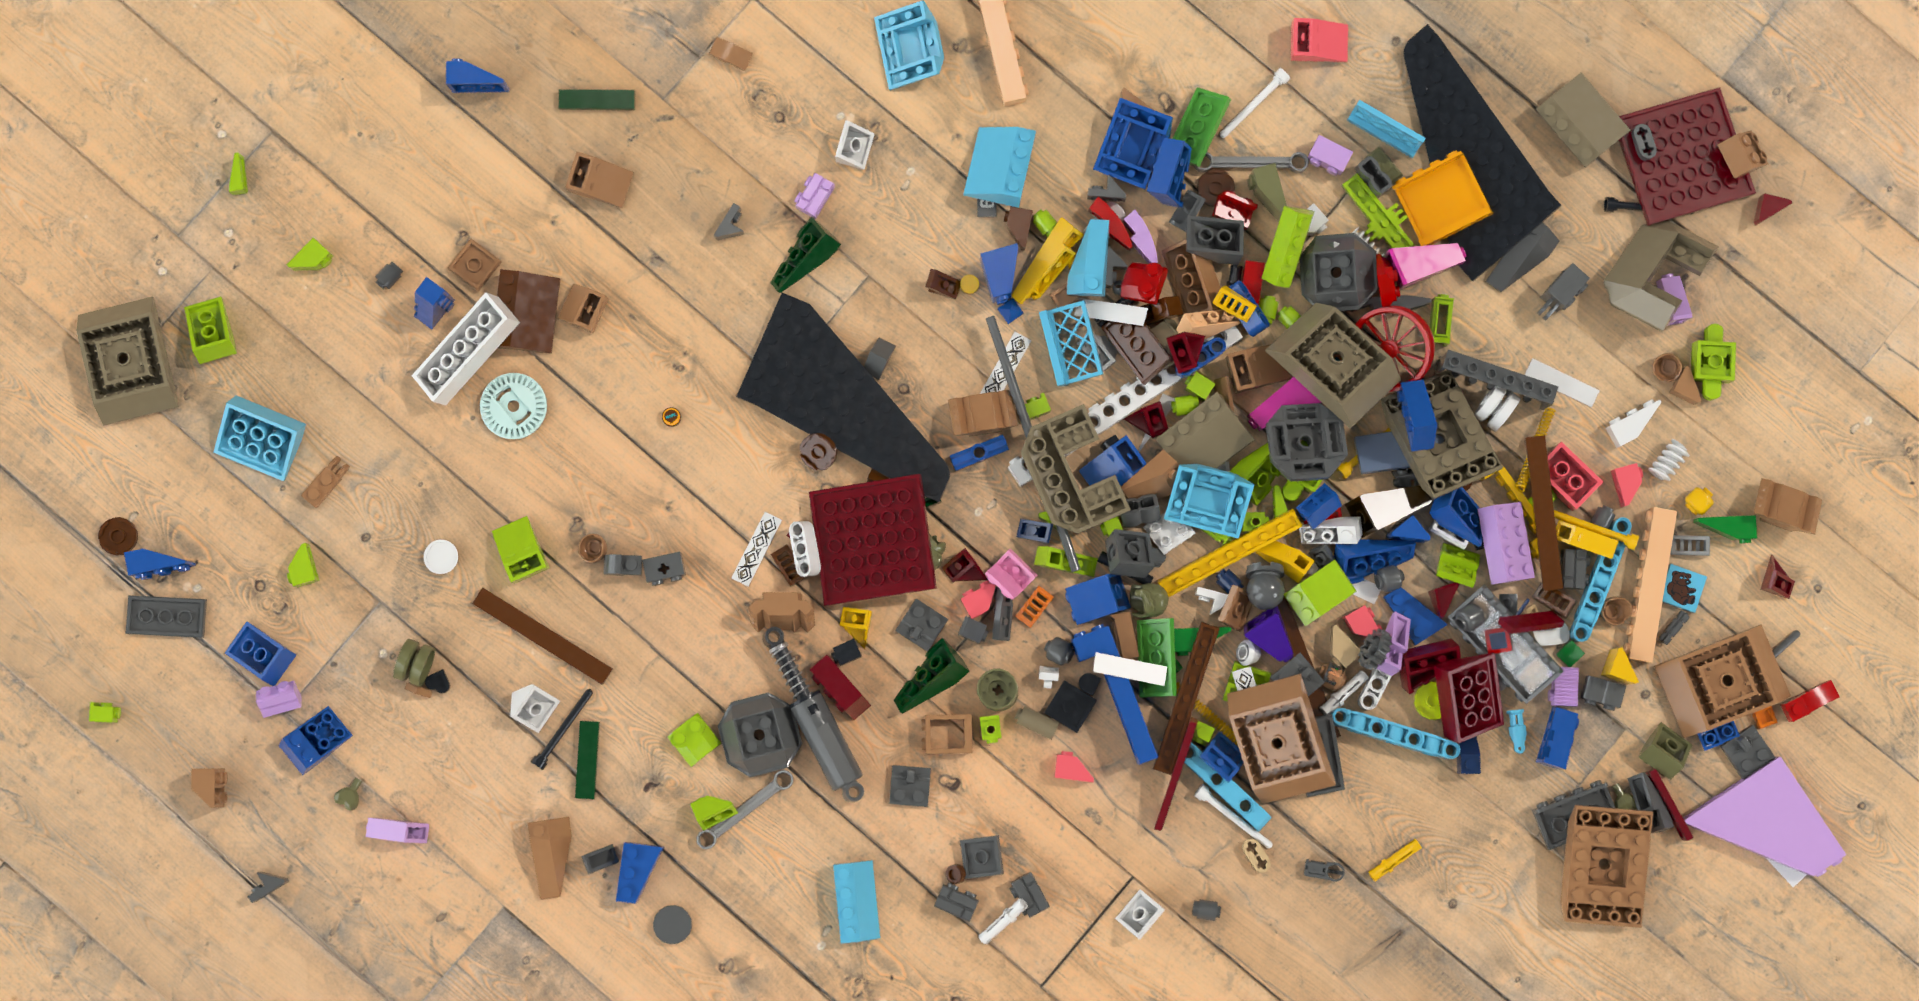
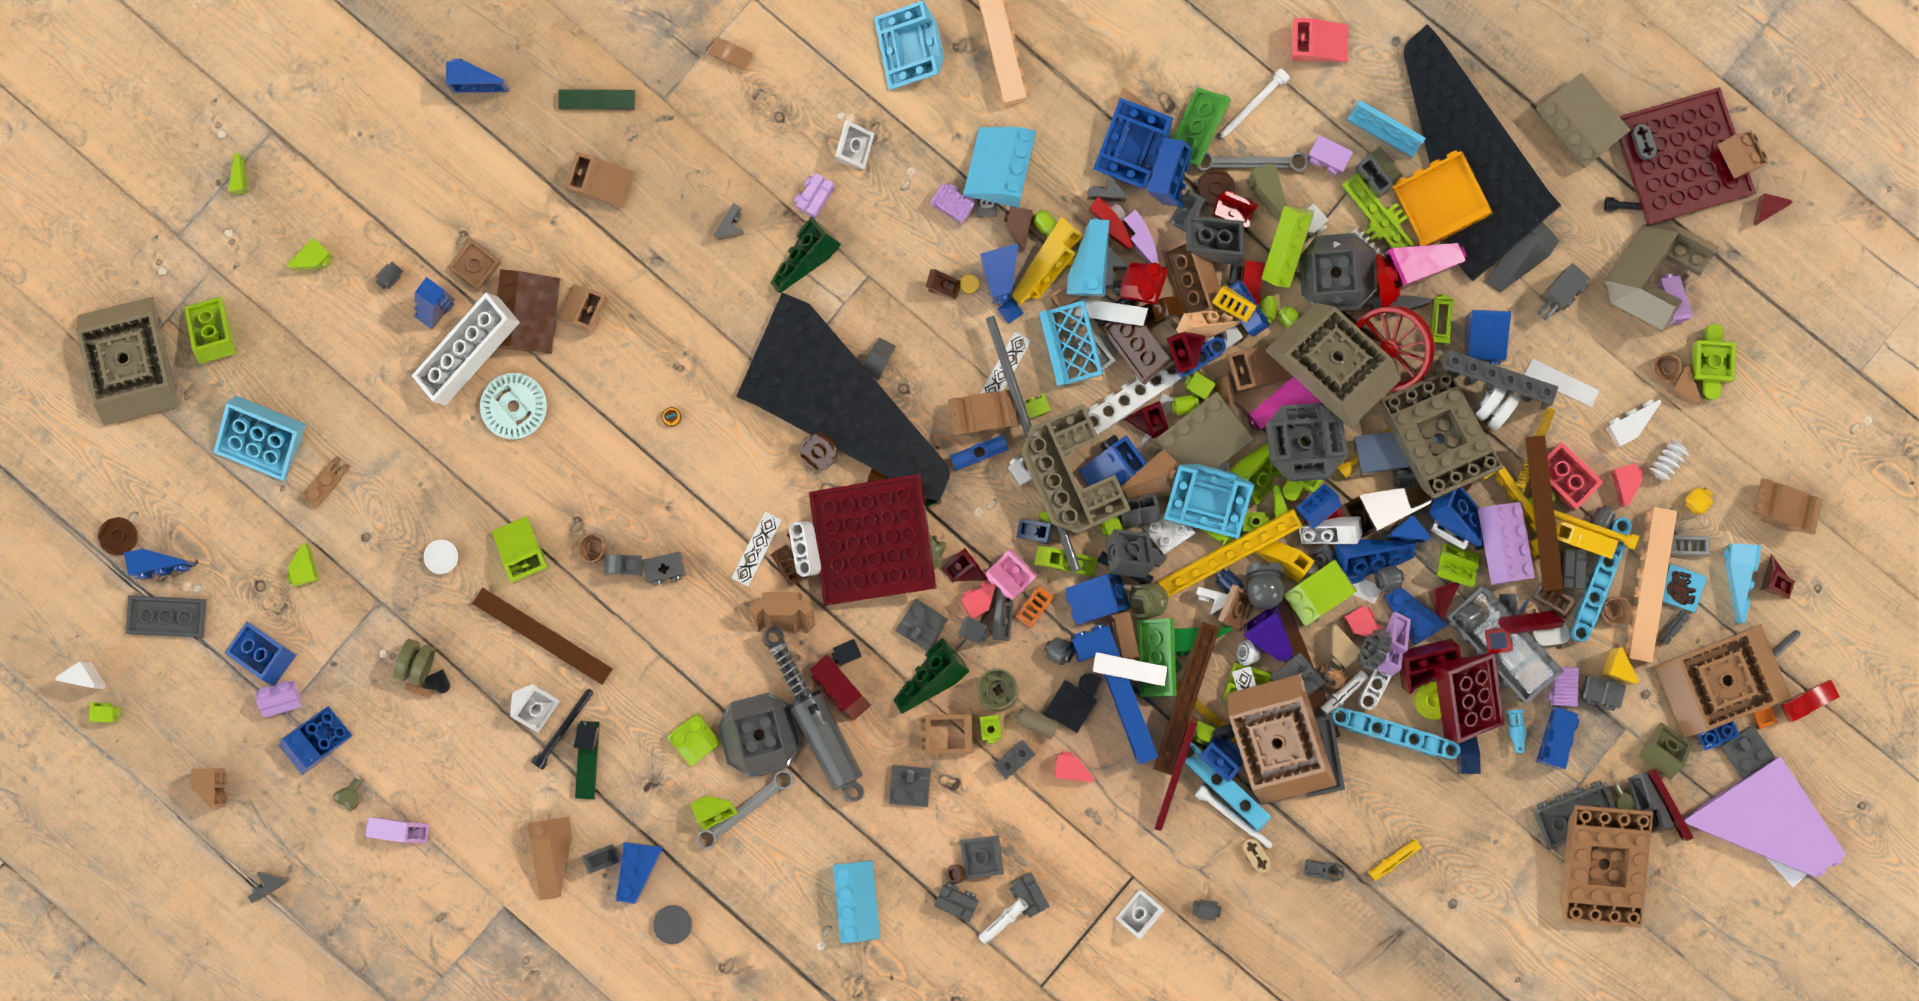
yellow slope [839,607,872,649] -> none
white tile [1039,666,1059,689] -> none
blue wedge [1397,380,1437,452] -> none
green slope [1556,640,1585,667] -> none
green slope [1693,515,1757,544] -> none
none -> white slope [56,661,106,689]
none -> black brick [574,721,599,751]
none -> lavender brick [931,183,975,225]
none -> dark grey brick [993,740,1035,780]
none -> black tile [1212,724,1235,742]
none -> blue slope [1465,310,1511,365]
none -> medium azure wedge [1723,543,1761,624]

